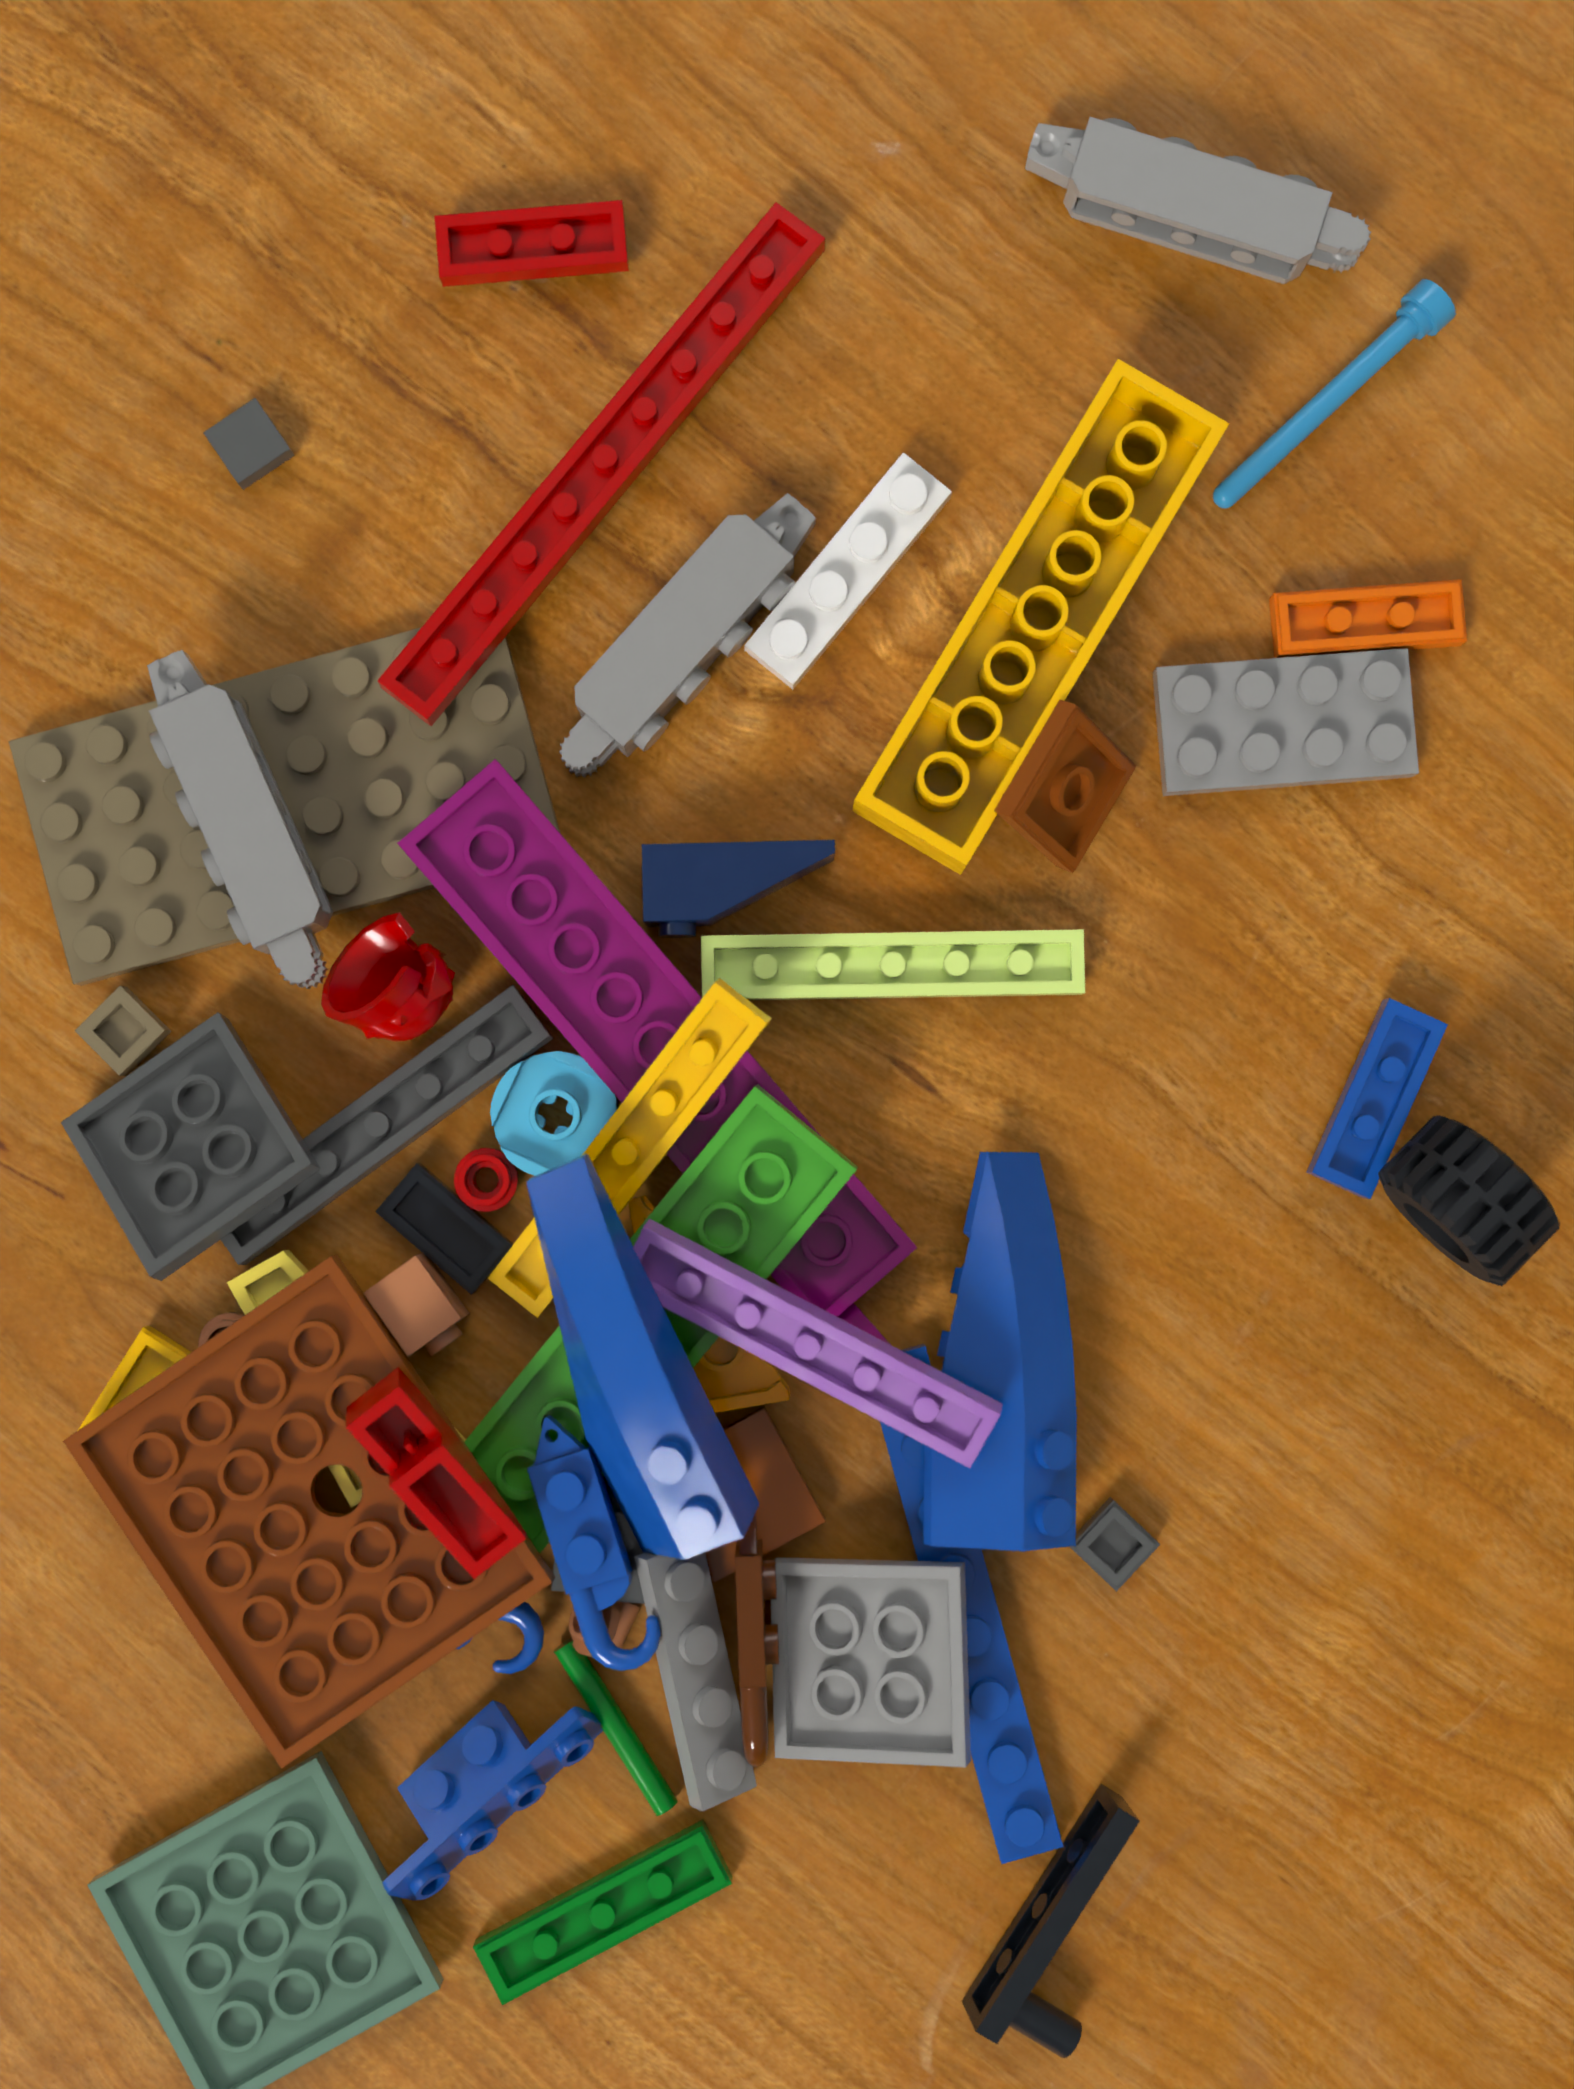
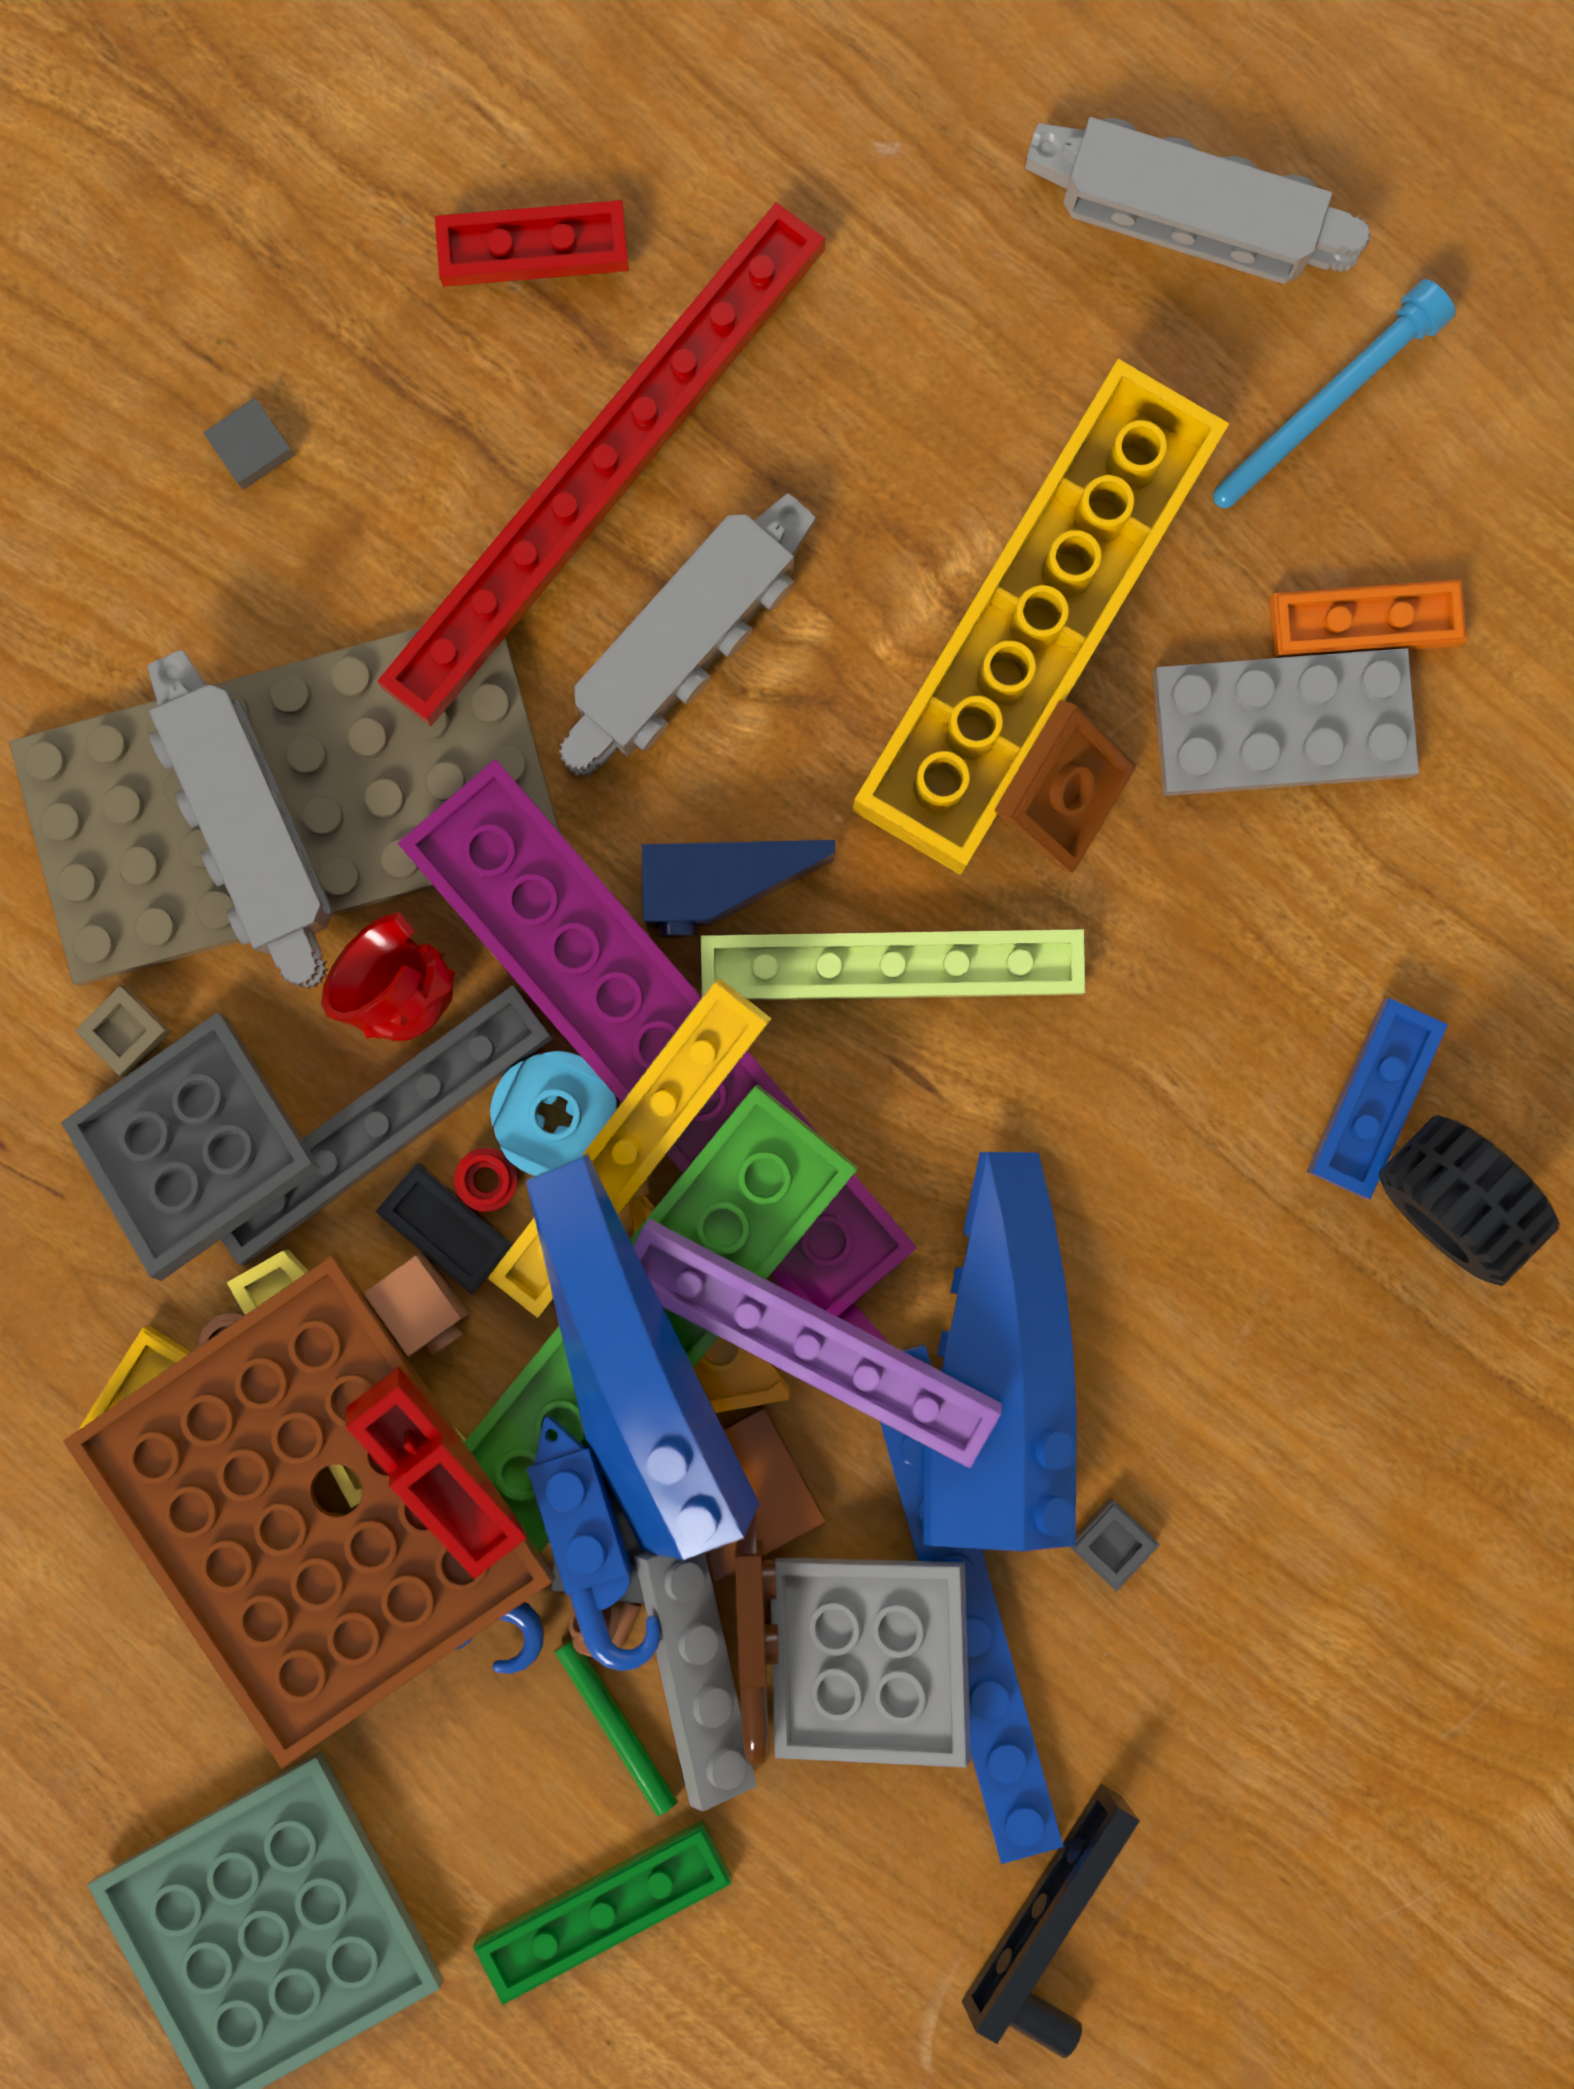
blue bracket [382,1700,603,1901] -> none
white plate [744,452,952,690] -> none

